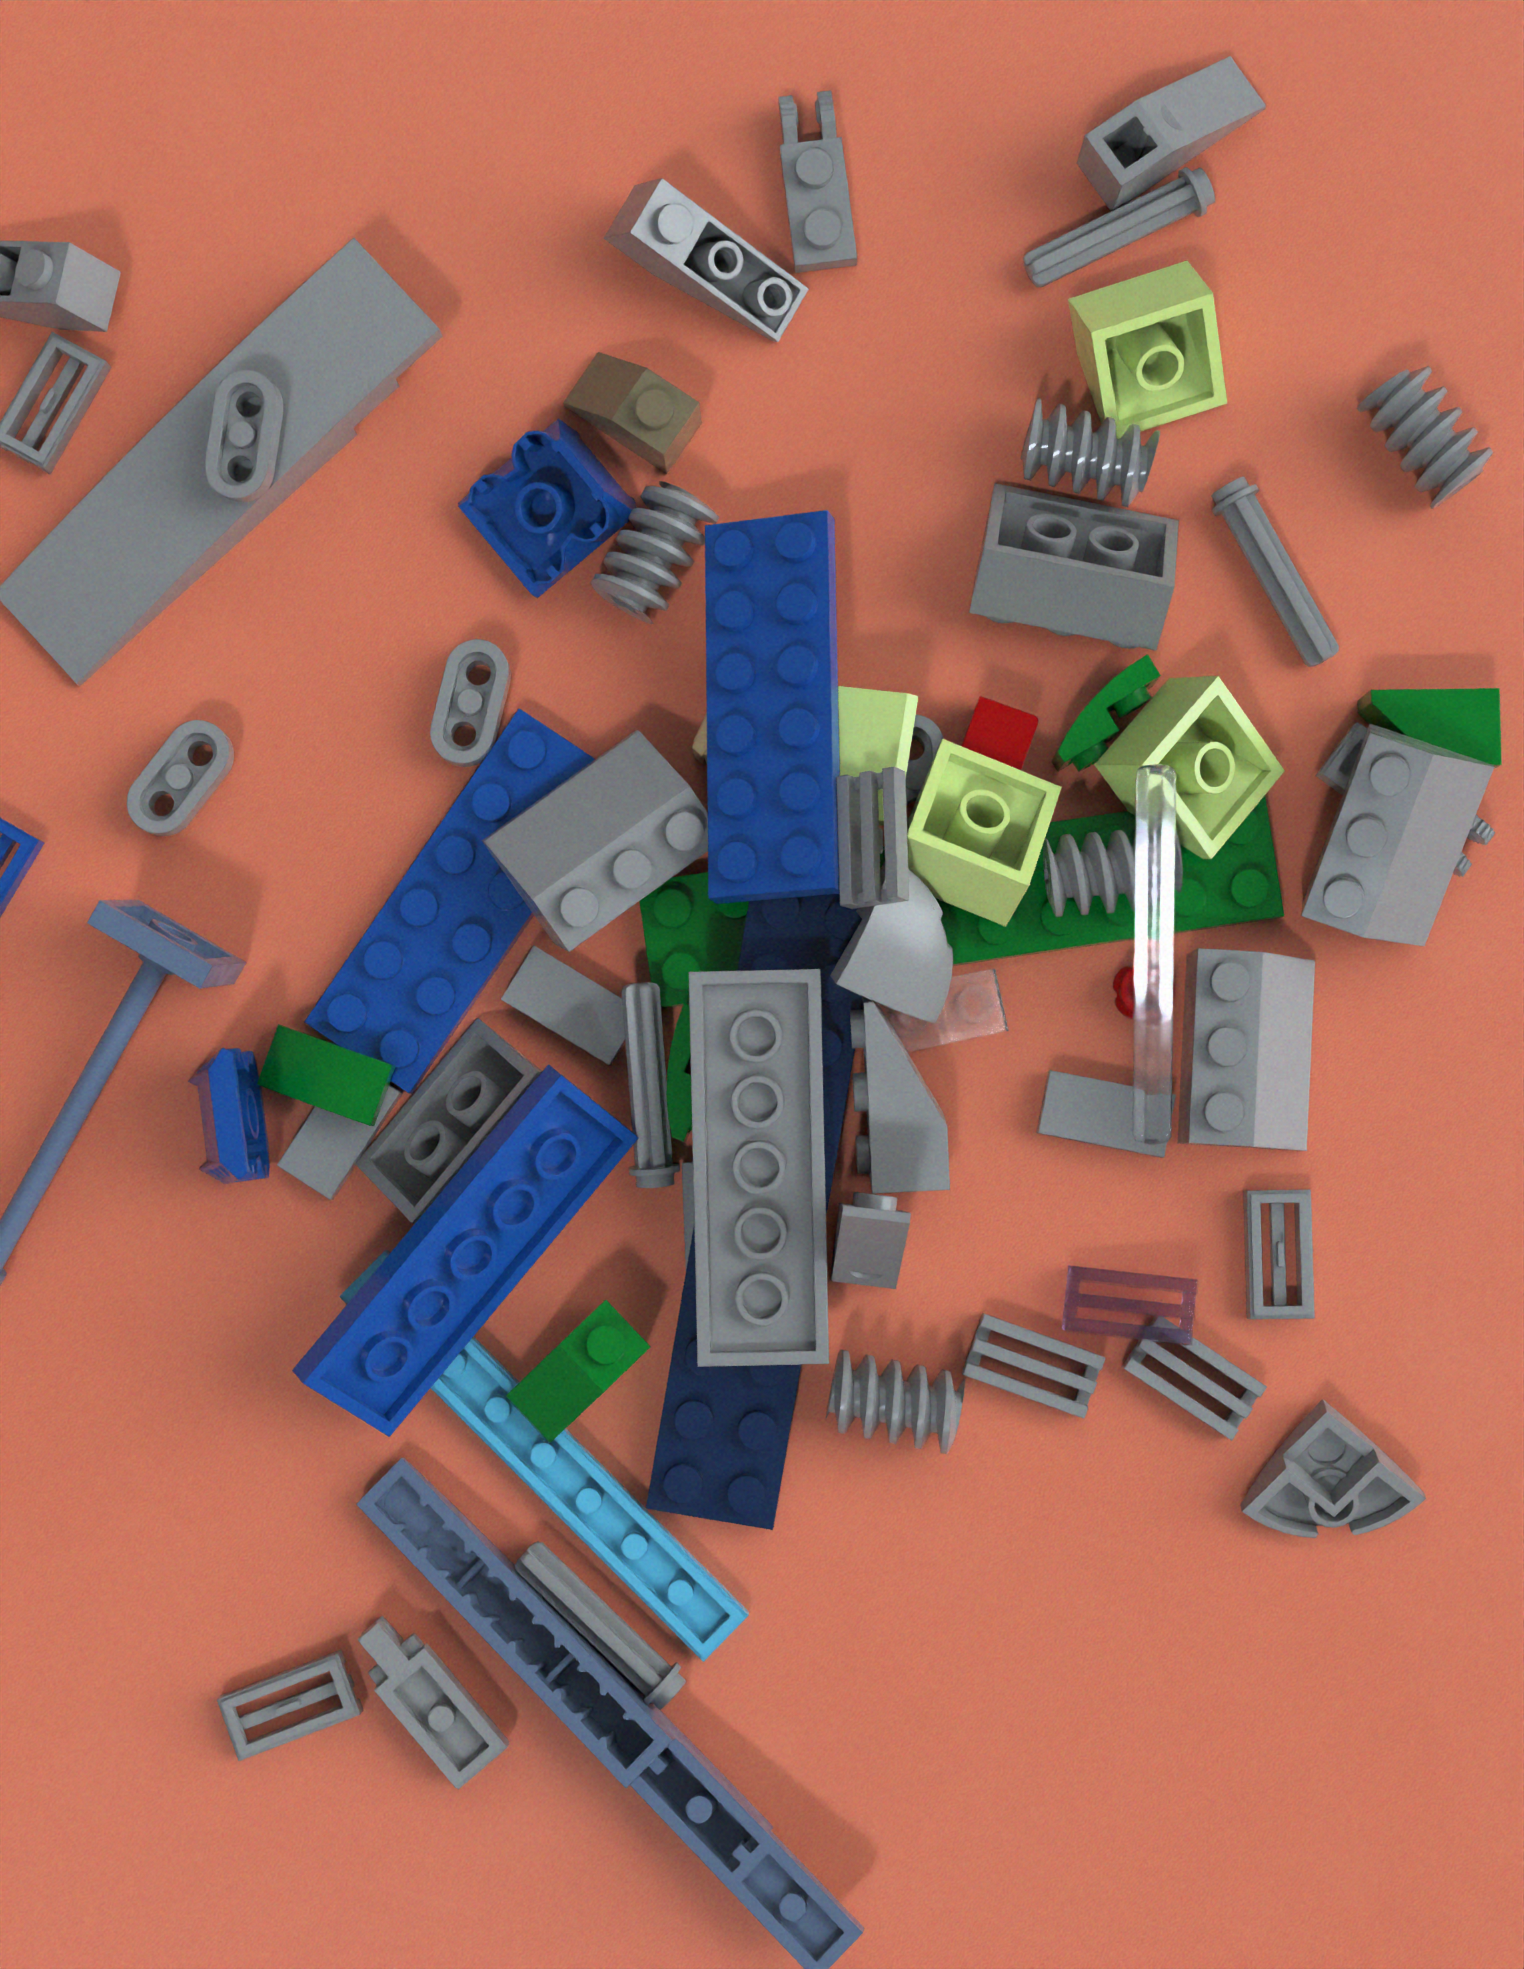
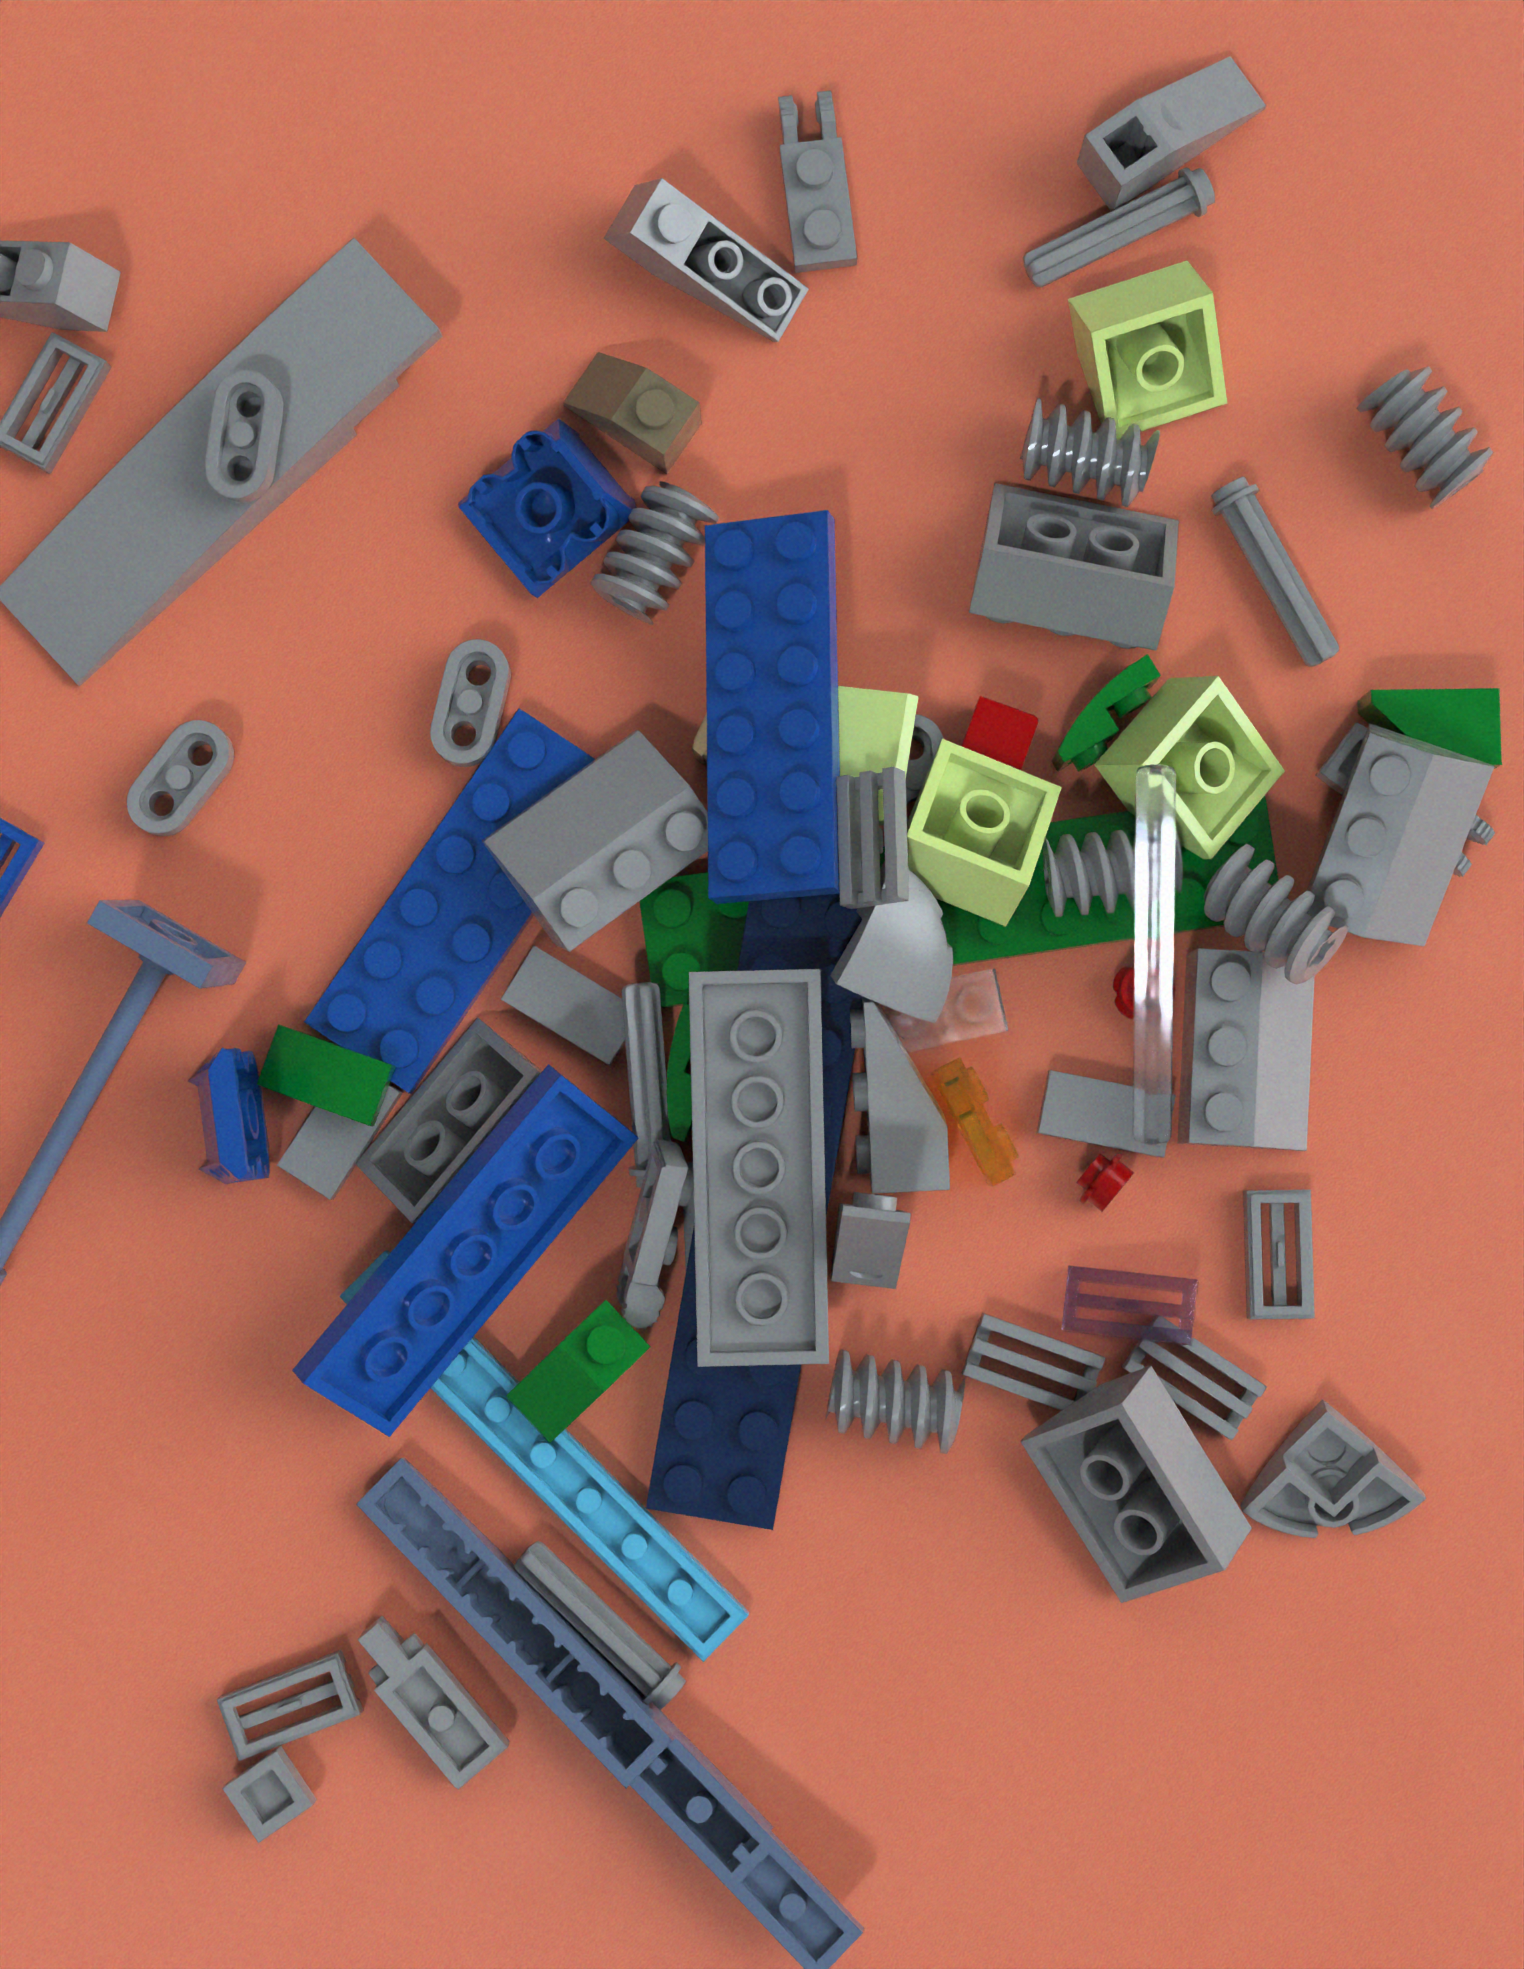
none -> light grey plate [222,1746,317,1843]
none -> light grey hinge [616,1139,693,1330]
none -> clear yellow wing [930,1057,1019,1187]
none -> light grey slope [1021,1365,1252,1603]
none -> red plate [1076,1153,1134,1212]
none -> light grey piece [1204,844,1349,985]

